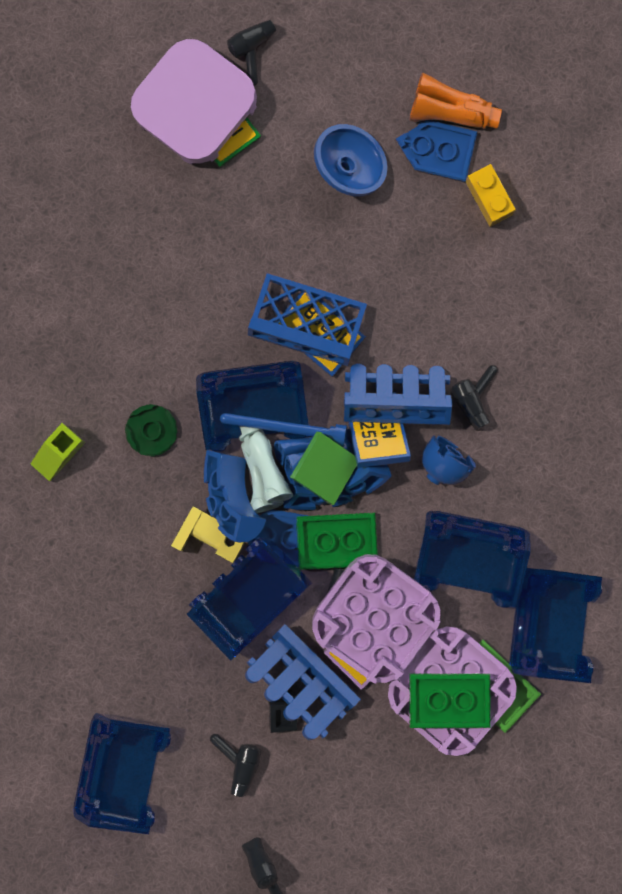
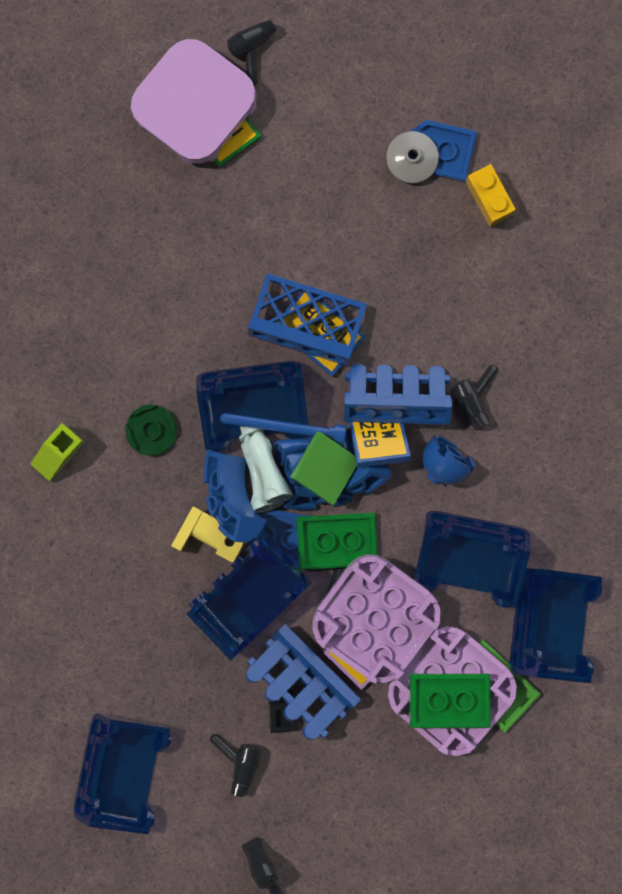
blue dish [314,124,387,196] -> none
orange piece [409,73,502,129] -> none
none -> light grey dish [386,131,438,183]

